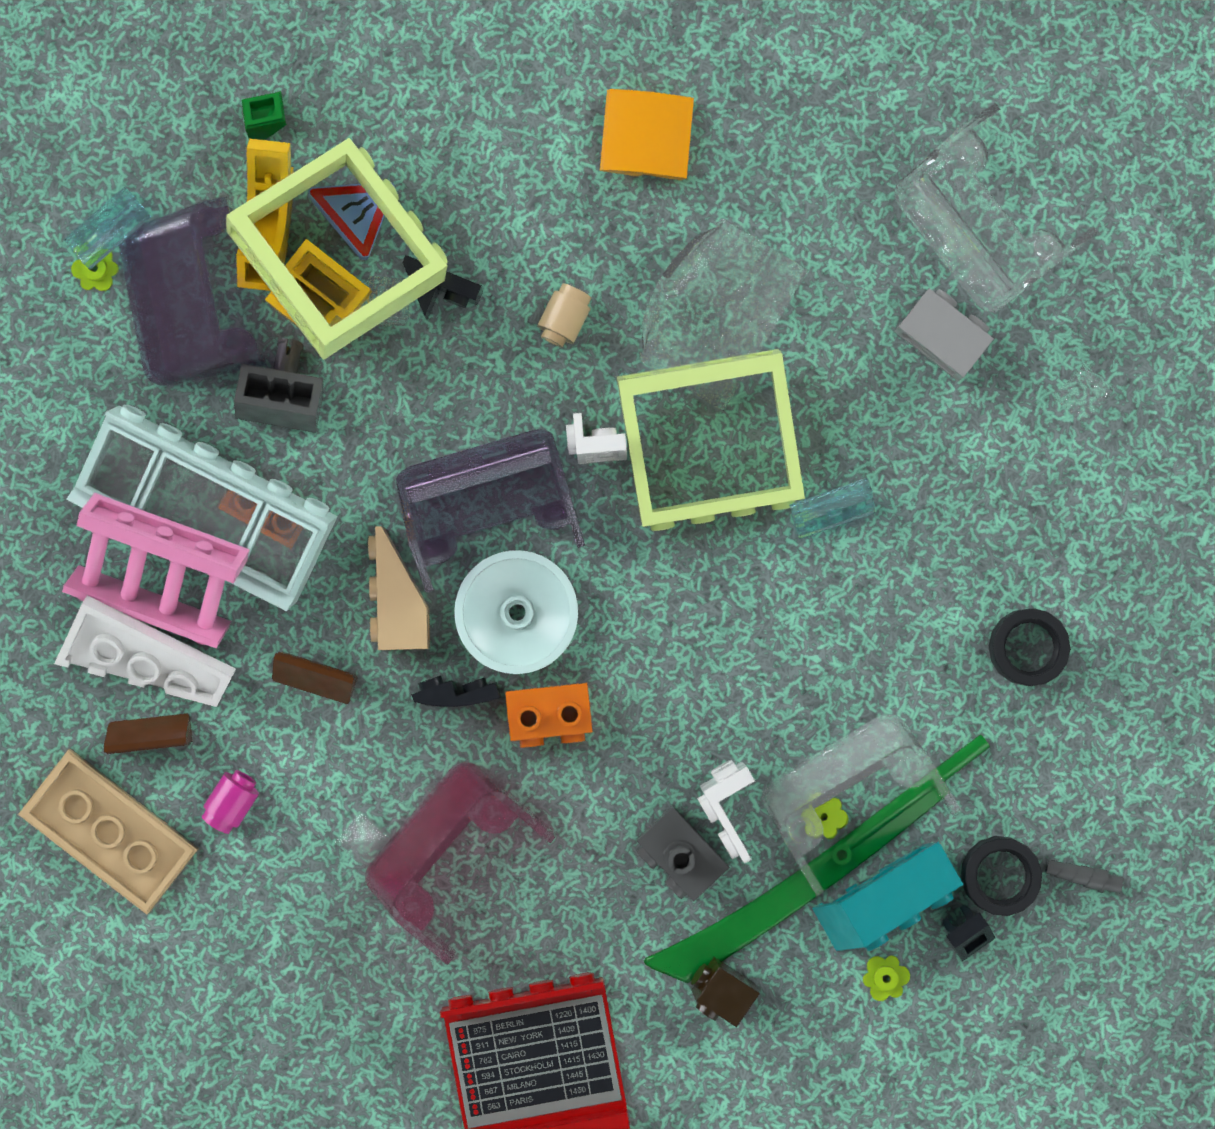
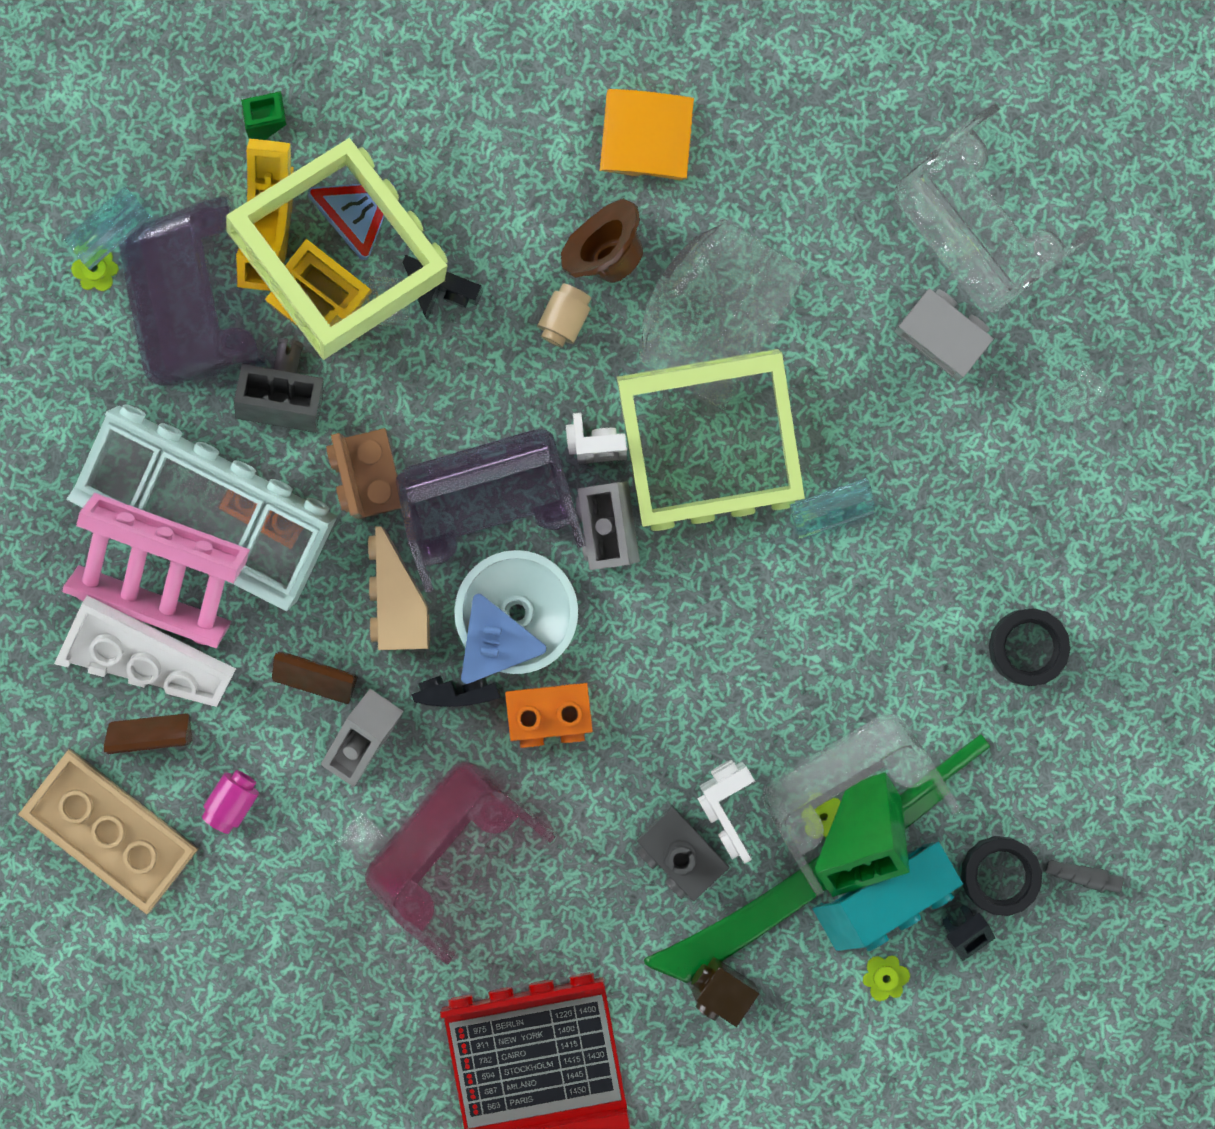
none -> light grey slope [320,689,404,787]
none -> medium nougat bracket [326,428,405,519]
none -> medium blue piece [461,594,547,684]
none -> reddish brown hat [560,198,643,283]
none -> light grey brick [576,481,640,570]
none -> green slope [815,772,910,897]

